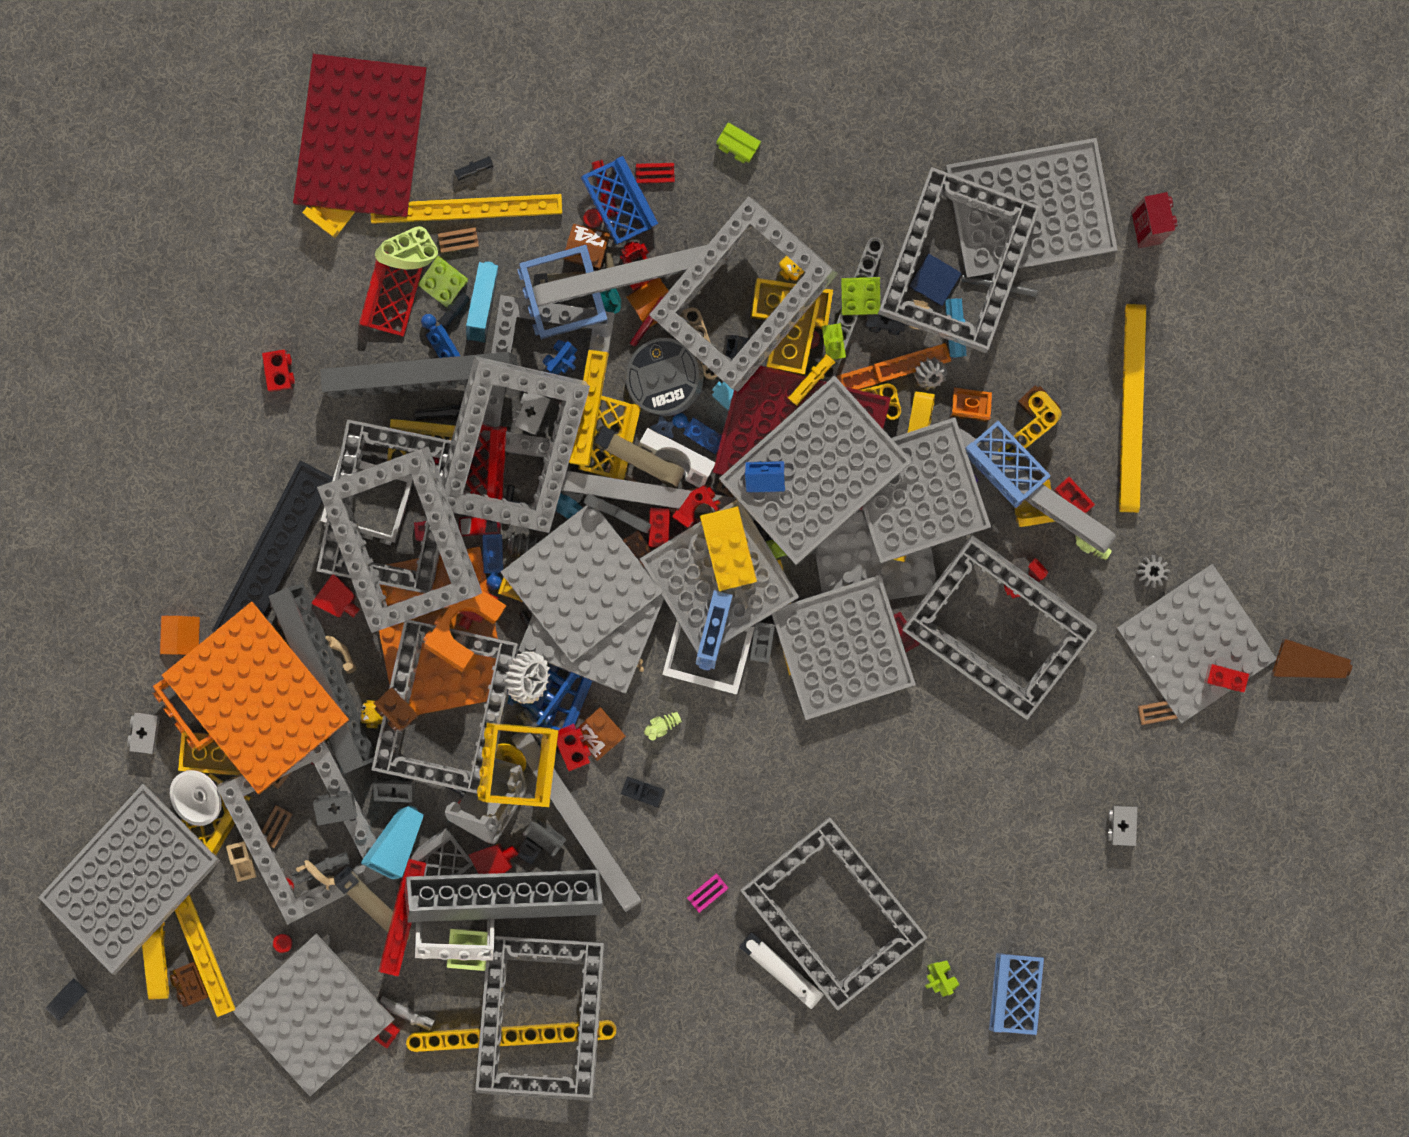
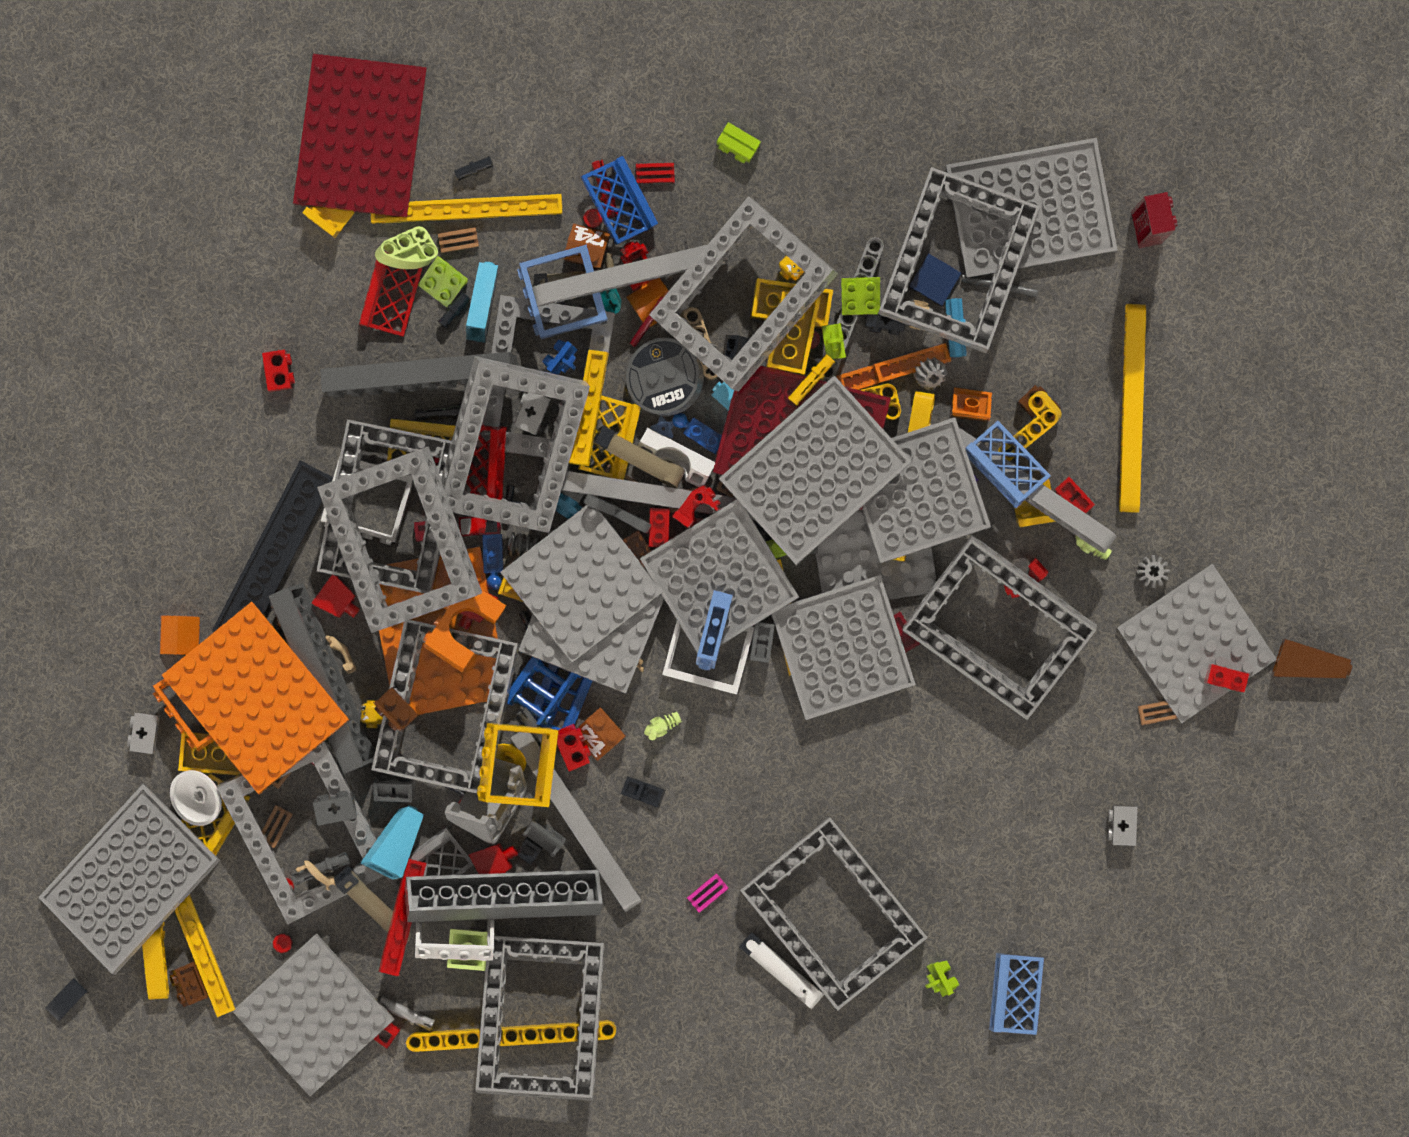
tan brick [226,841,257,882] -> none
blue plate [421,314,460,358] -> none
white gear [505,652,550,704] -> none
yellow brick [700,506,757,591] -> none
blue panel [745,461,785,492] -> none

